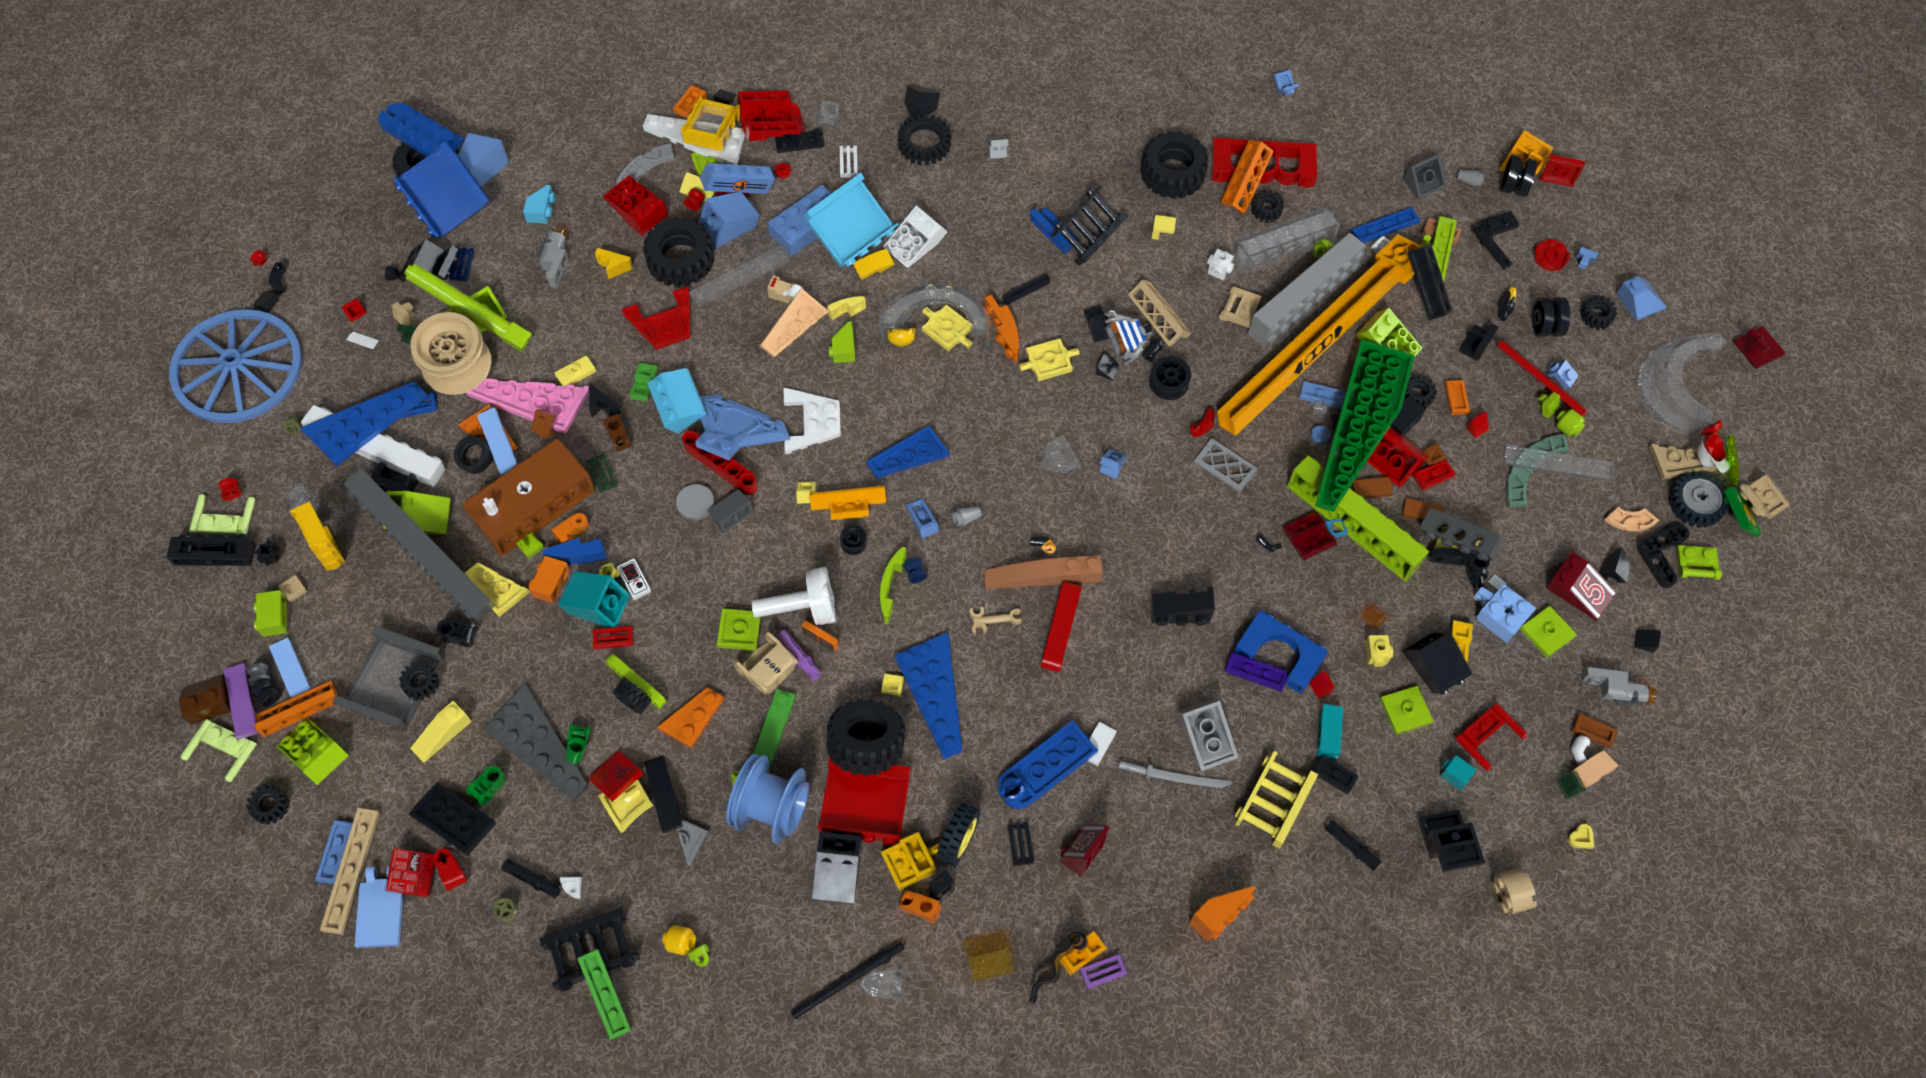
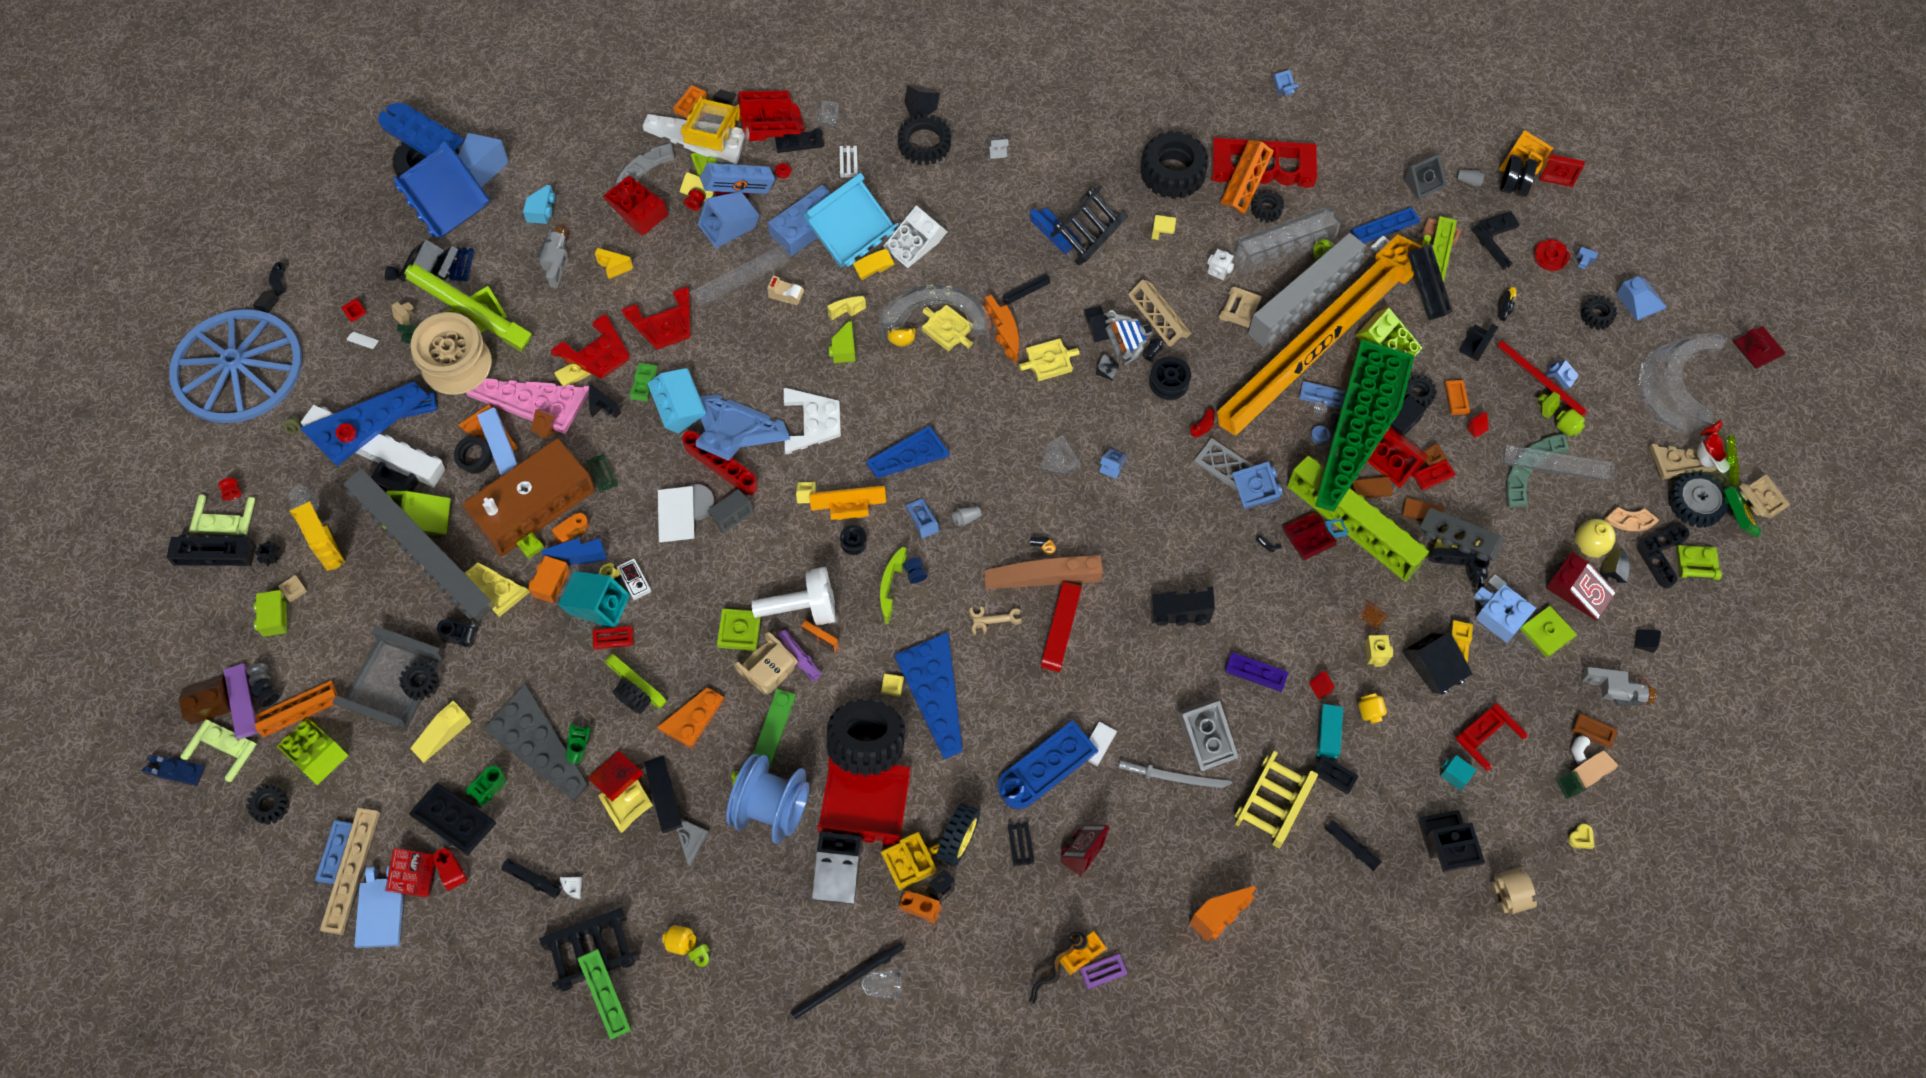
red plate [250,250,267,266] -> none
light blue tile [269,637,311,697] -> none
olive wheel [493,898,518,923] -> none
reddish brown leg [602,414,631,452] -> none
black tyre [643,217,714,287] -> none
light nougat wing [759,289,828,357] -> none
clear yellow slope [963,930,1015,983] -> none
blue arch [1234,610,1329,695] -> none
lime plate [1380,686,1434,735] -> none
black wheel [1531,297,1570,337] -> none
none -> dark blue hinge [142,755,205,787]
none -> red tile [335,423,357,443]
none -> red wing [551,314,630,379]
none -> white sticker [658,486,694,542]
none -> medium blue plate [1232,461,1283,509]
none -> yellow head [1358,693,1387,724]
none -> light yellow cylinder [1575,519,1616,558]

